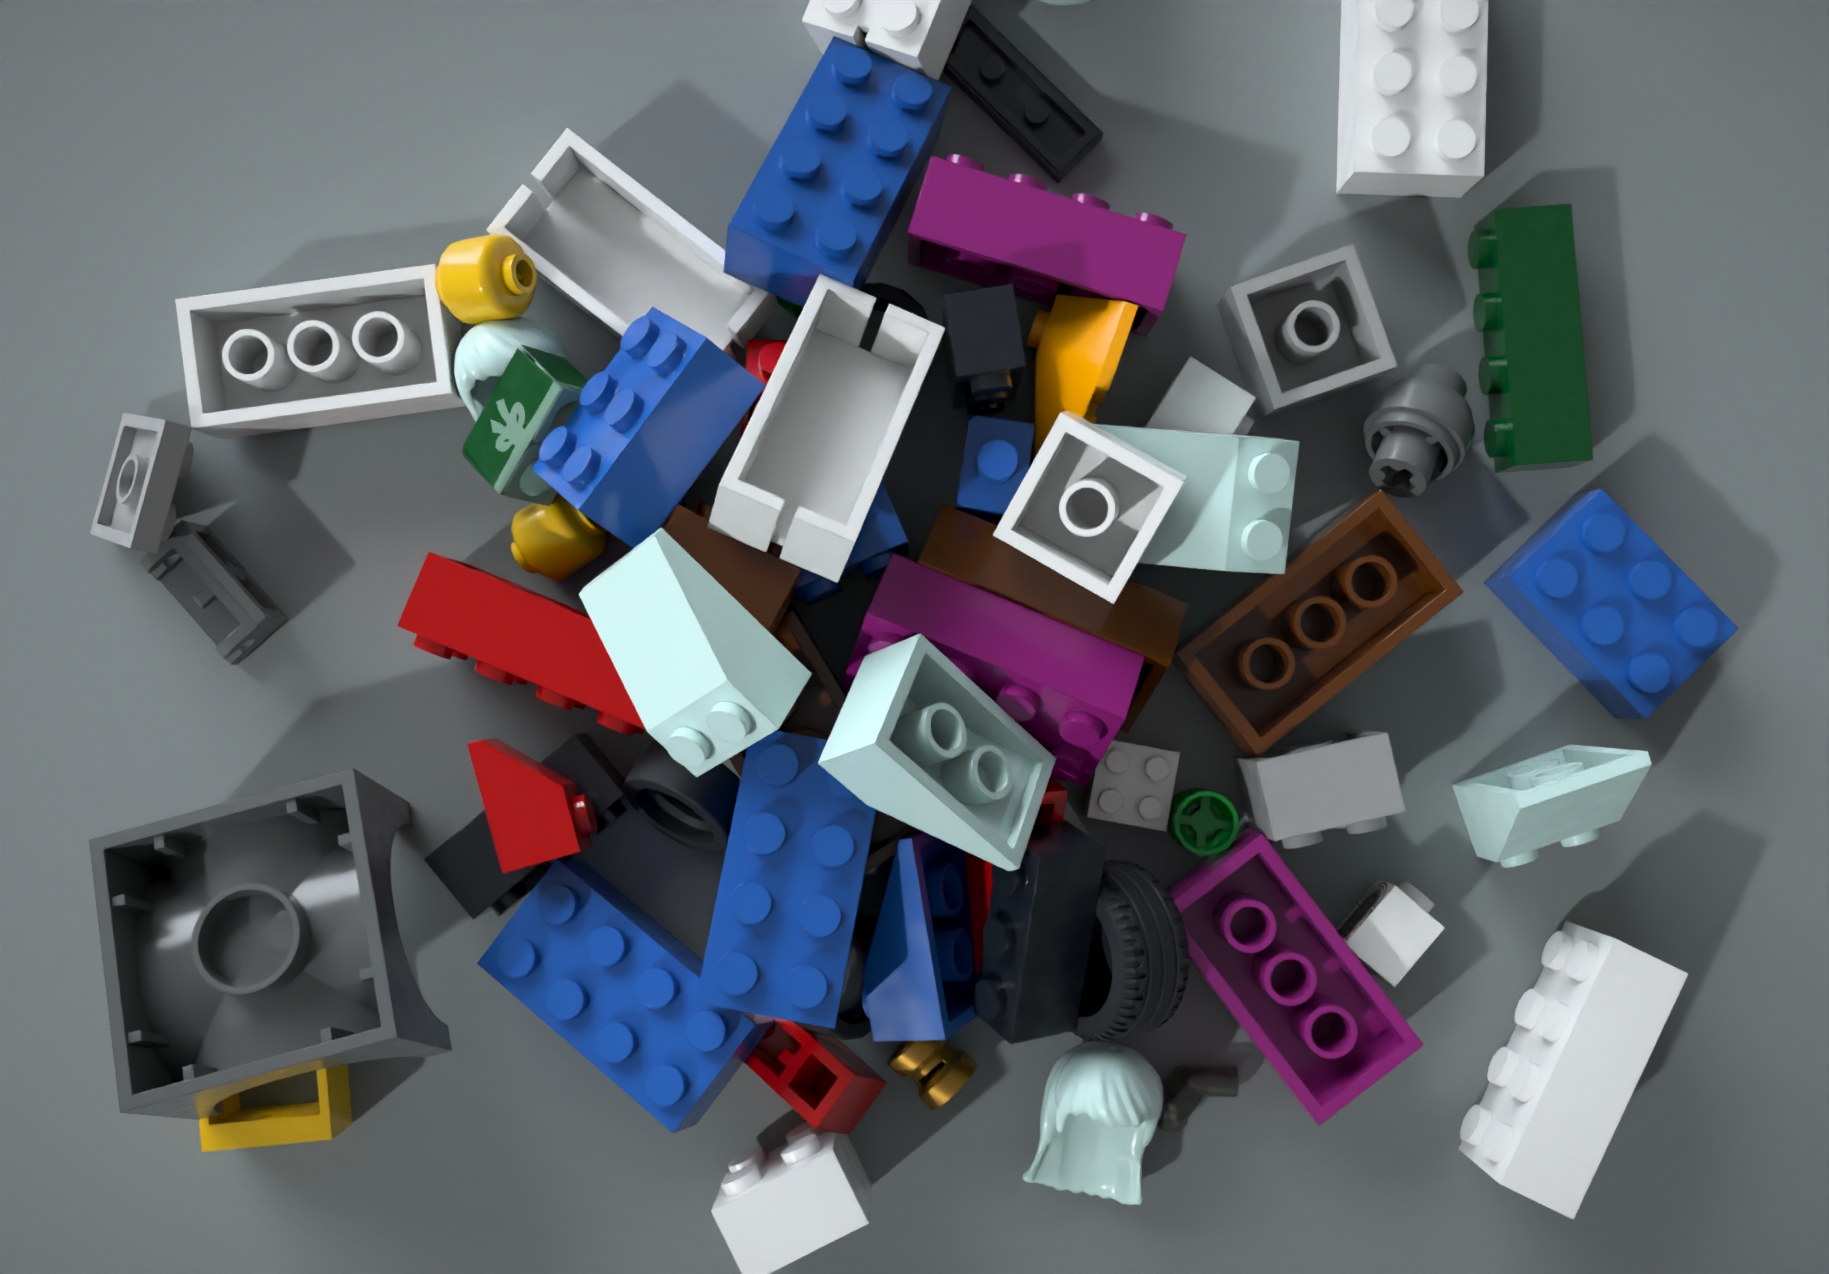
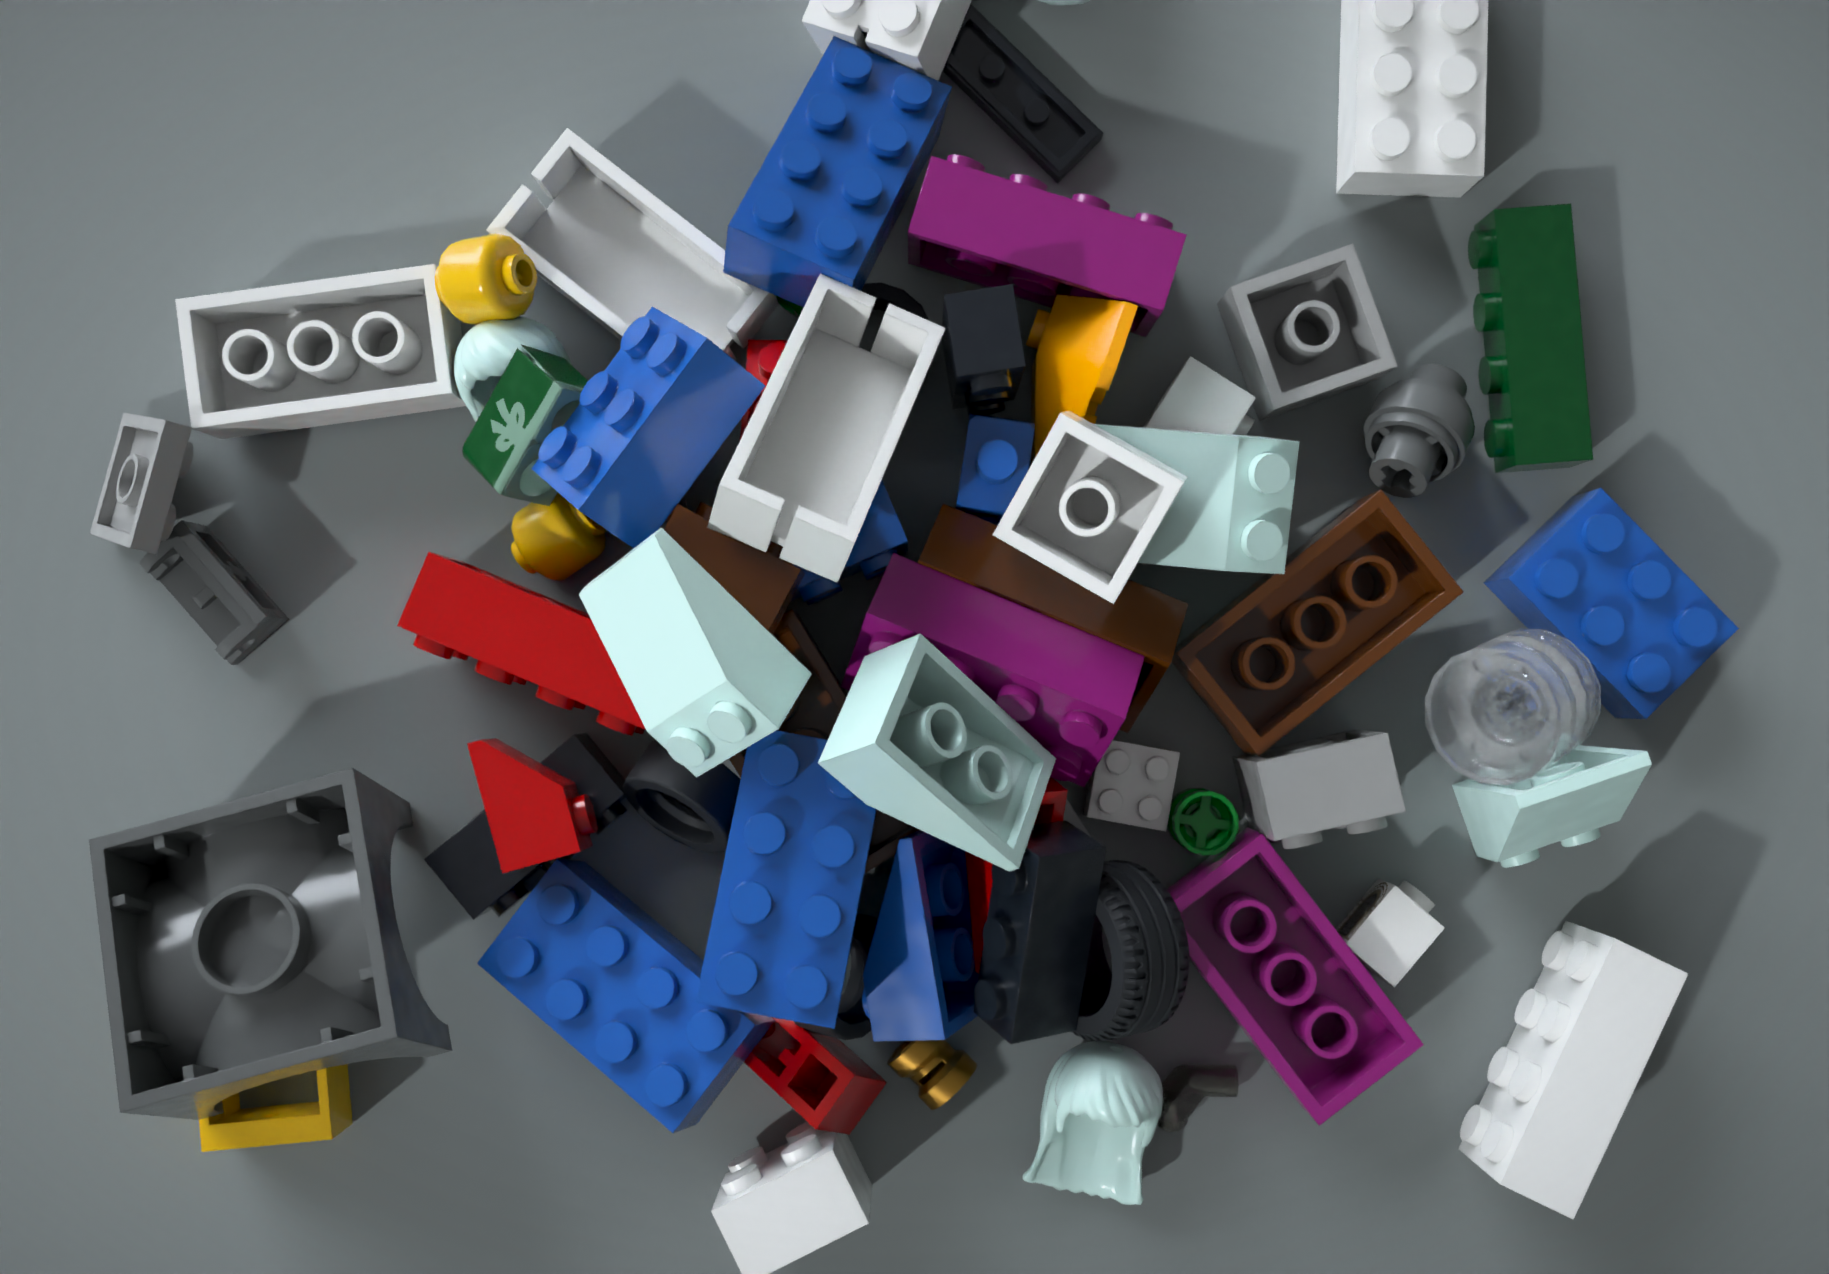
none -> clear wheel [1425,628,1601,785]

